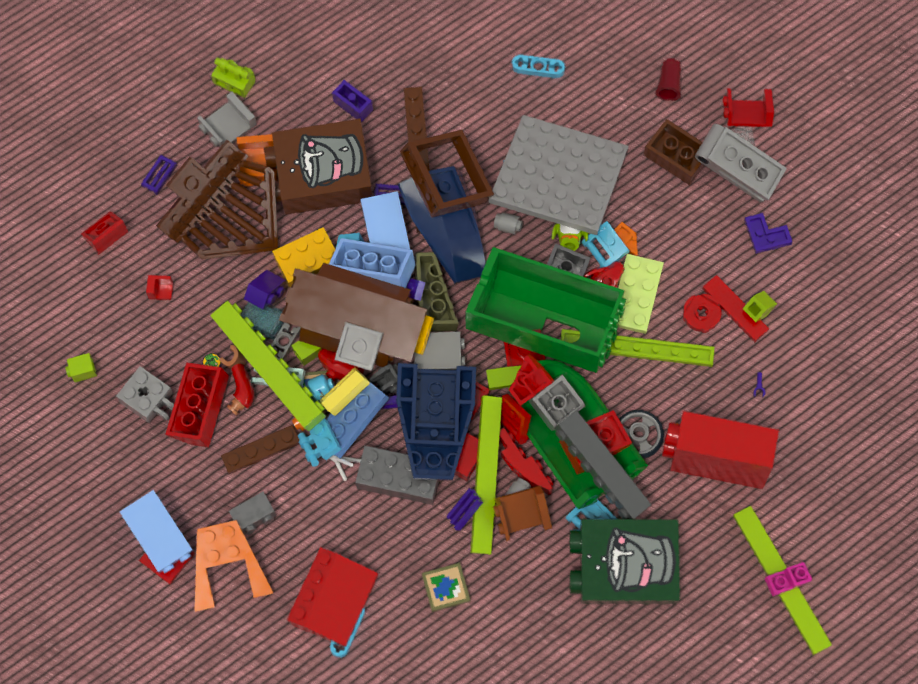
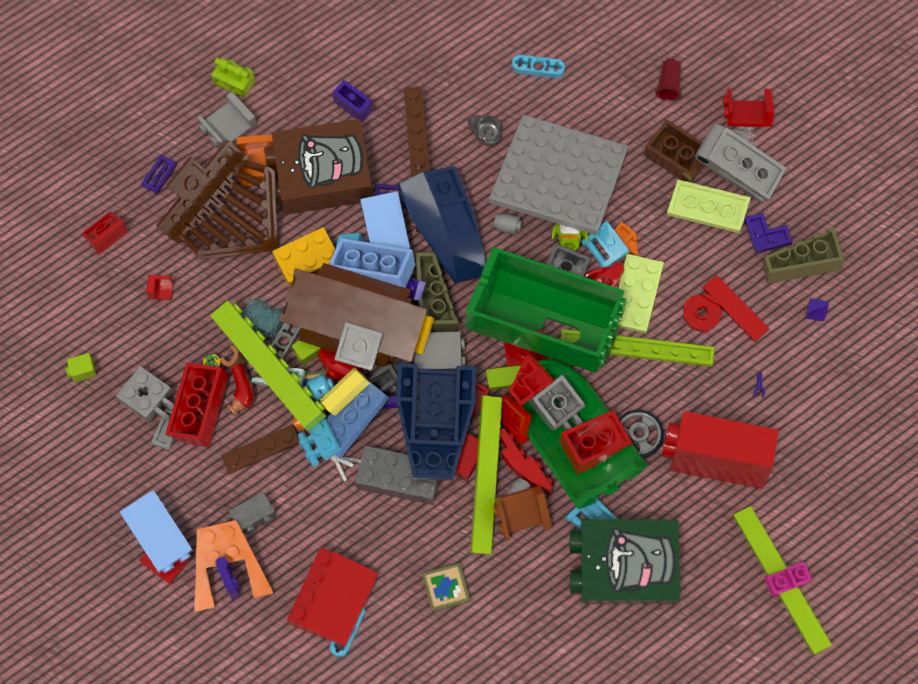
dark purple brick [244,270,286,309] -> none
reddish brown window [400,130,494,218] -> none
dark purple tile [446,488,483,531] -> none
dark grey brick [554,410,651,519] -> none
lime brick [743,291,777,322] -> none
none -> light grey tile [151,408,175,451]
none -> dark purple plate [216,557,241,600]
none -> flat silver piece [467,114,502,146]
none -> yellowish green plate [667,180,751,233]
none -> olive wedge [762,227,844,284]
none -> dark purple slope [805,299,829,321]

